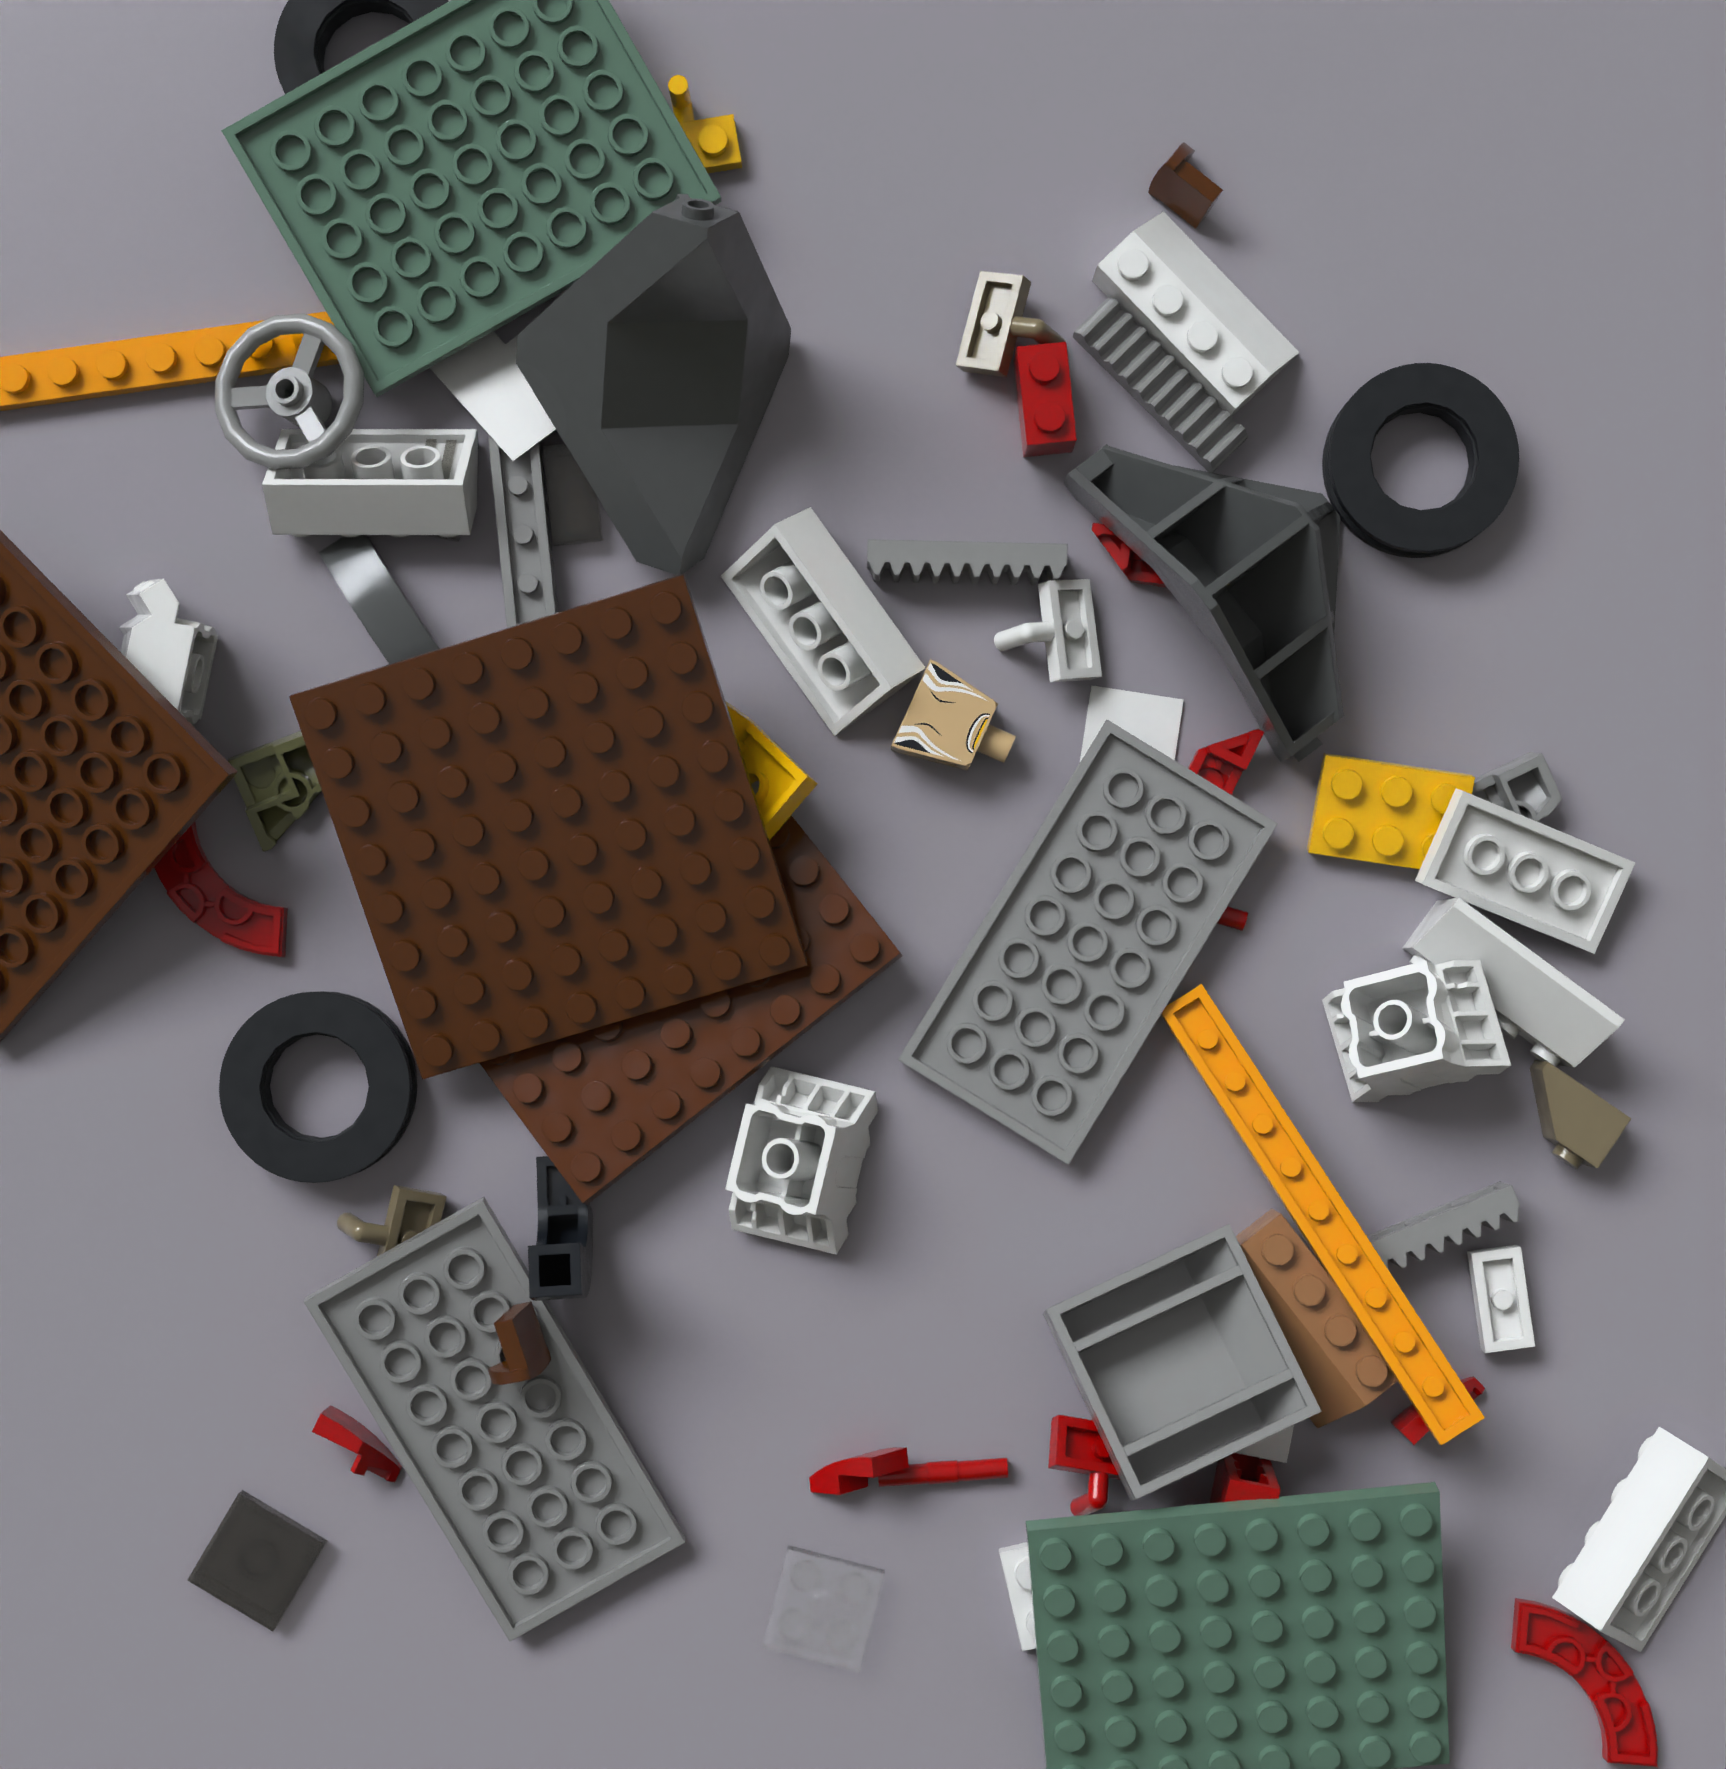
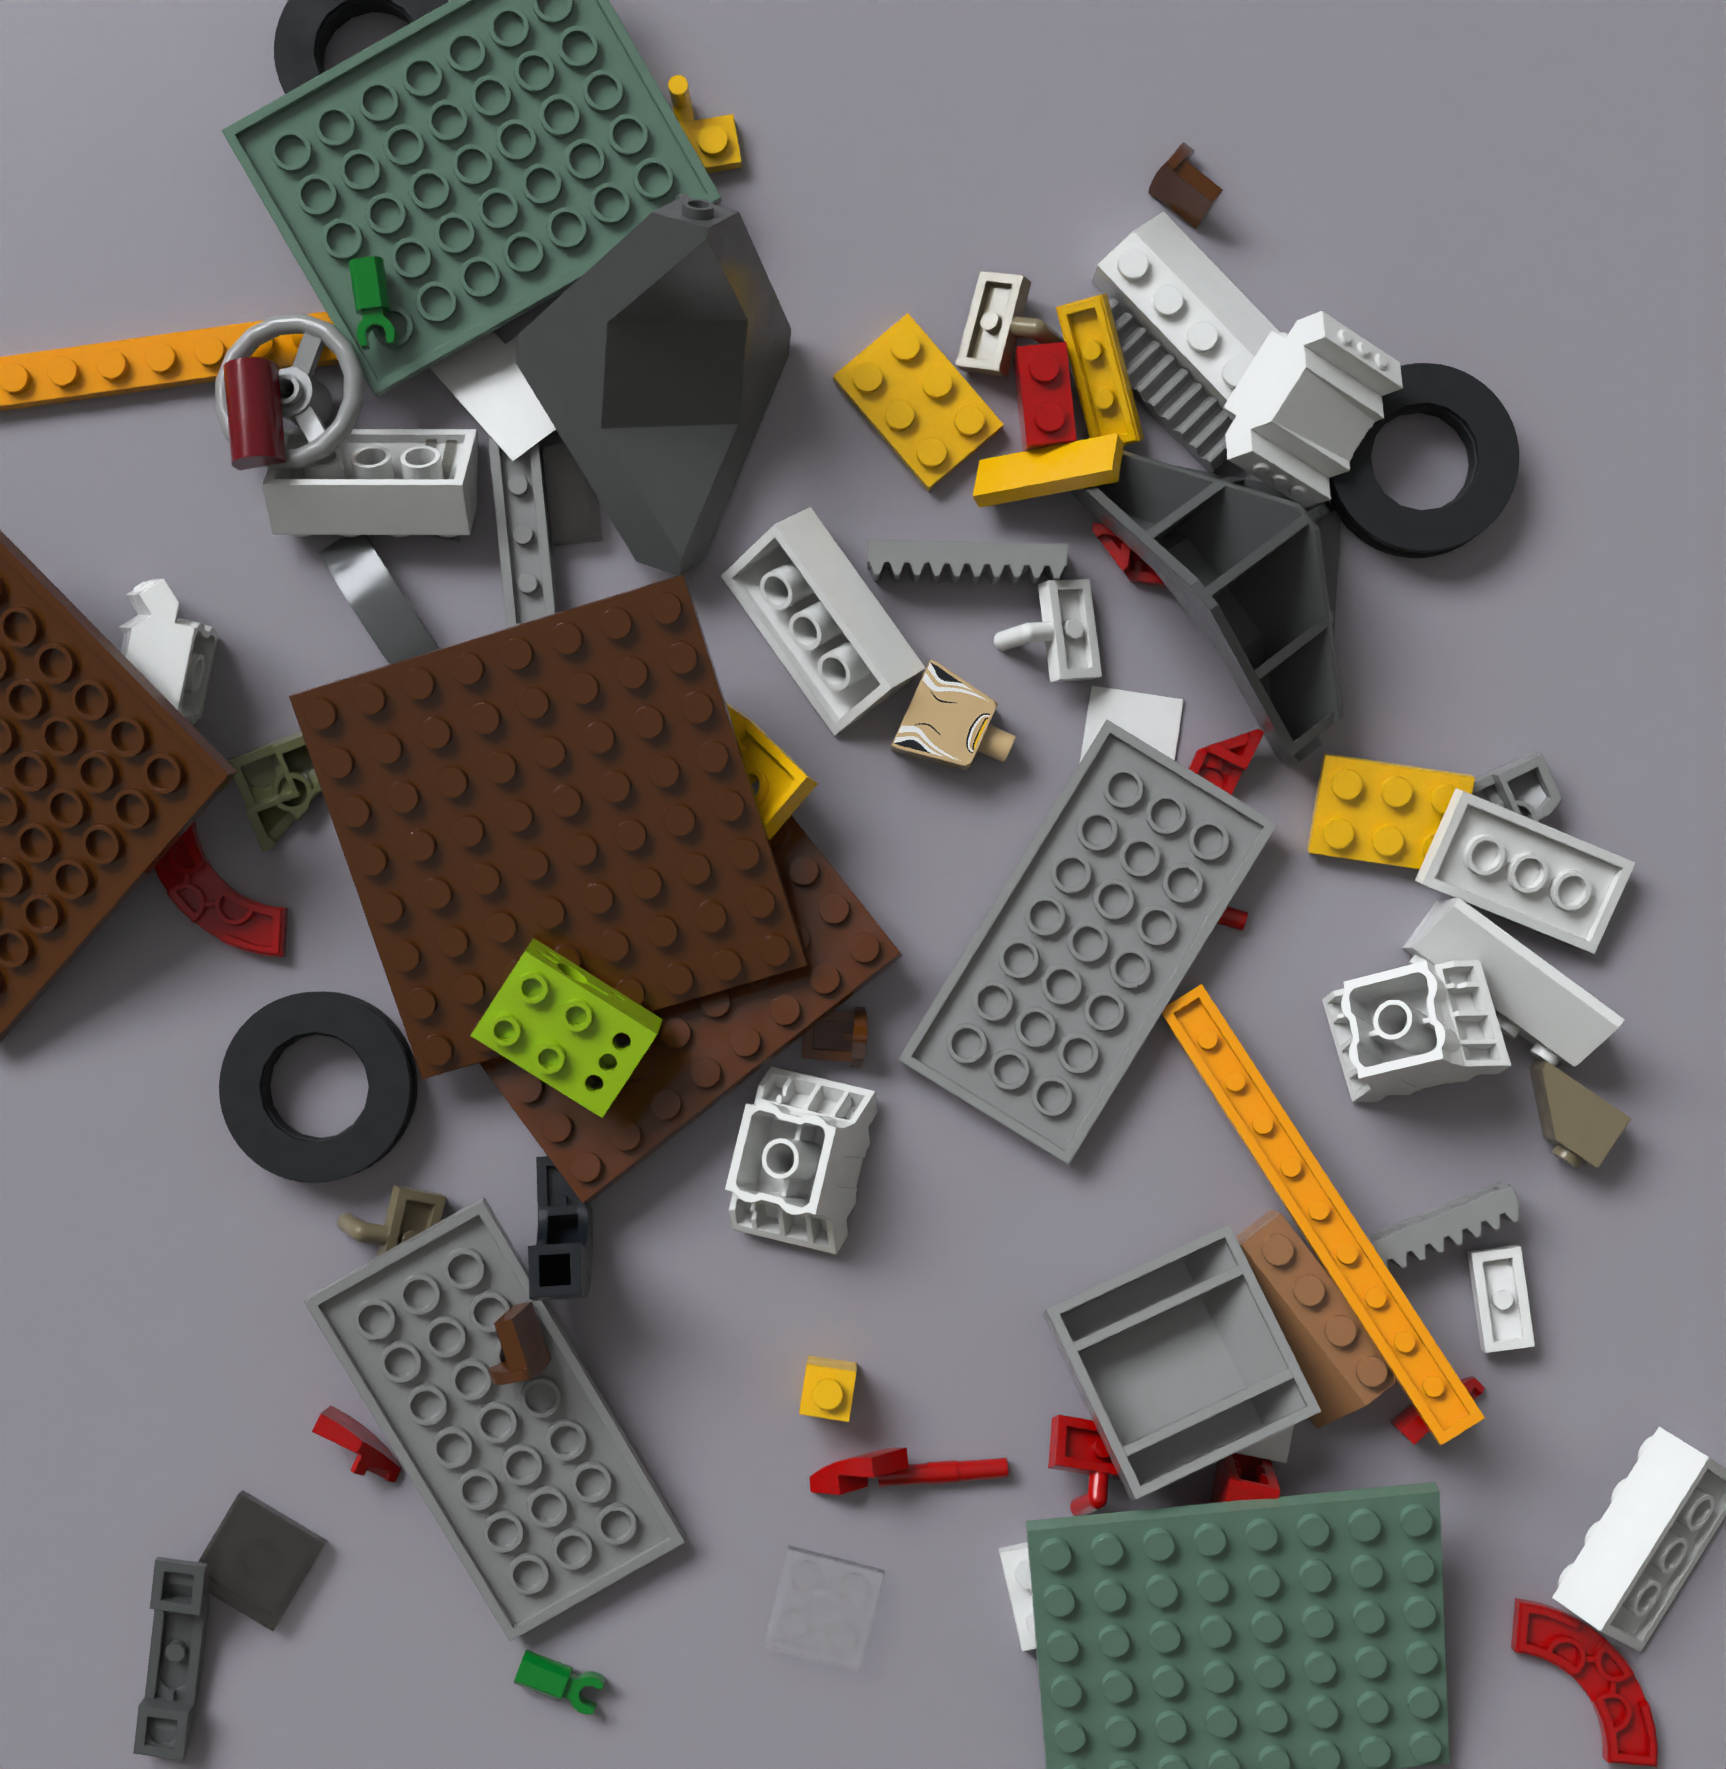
none -> dark grey slope [133,1557,209,1760]
none -> dark red brick [223,357,286,470]
none -> green bar [349,256,397,350]
none -> lime piece [470,938,663,1118]
none -> green bar [513,1650,606,1715]
none -> yellow brick [799,1355,857,1422]
none -> reddish brown tile [802,1007,868,1068]
none -> yellow plate [833,313,1004,491]
none -> yellow tile [972,433,1124,508]
none -> yellow tile [1056,293,1144,445]
none -> white slope [1223,311,1403,507]

